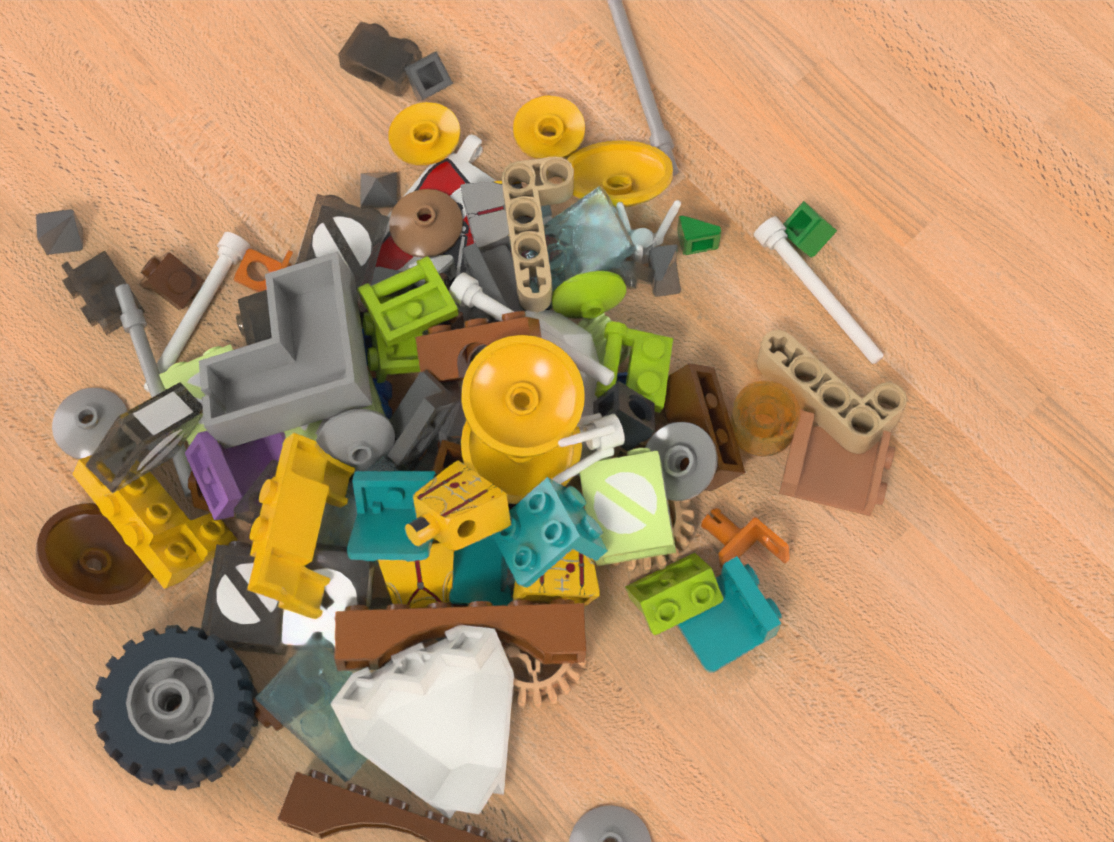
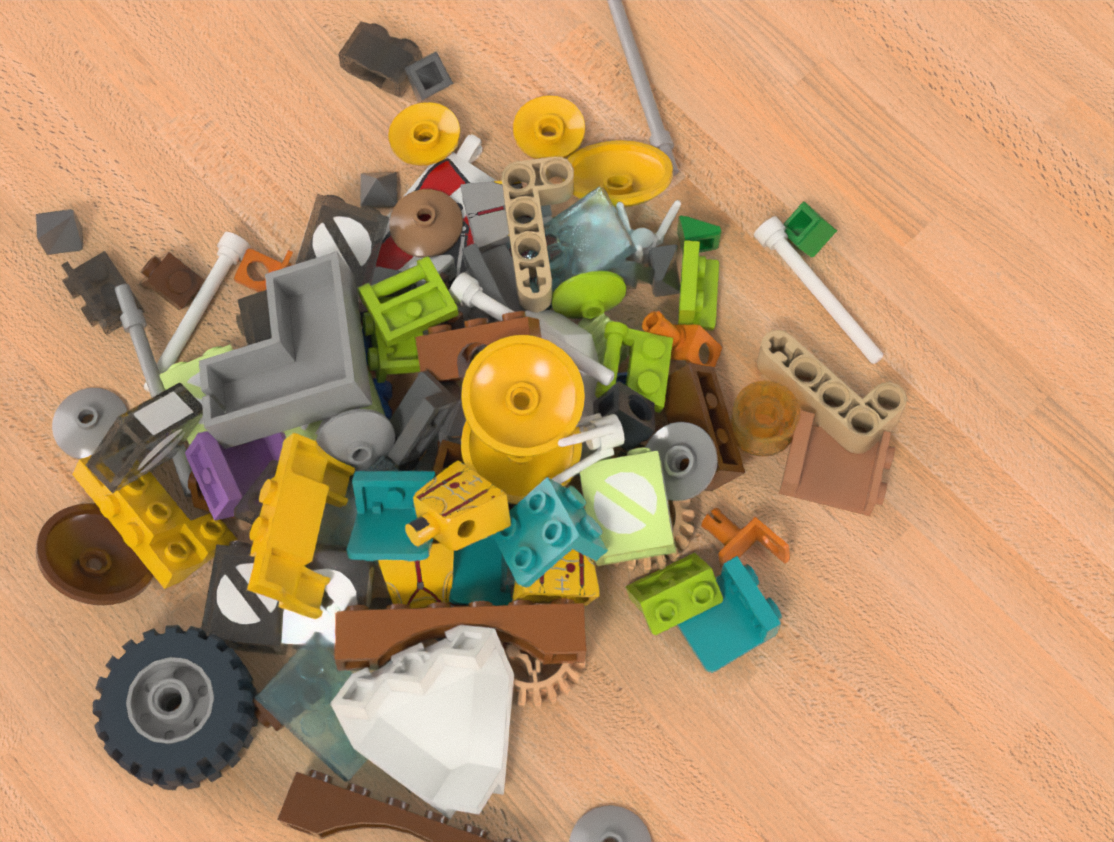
none -> orange bracket [642,311,722,367]
none -> lime bracket [678,241,719,331]

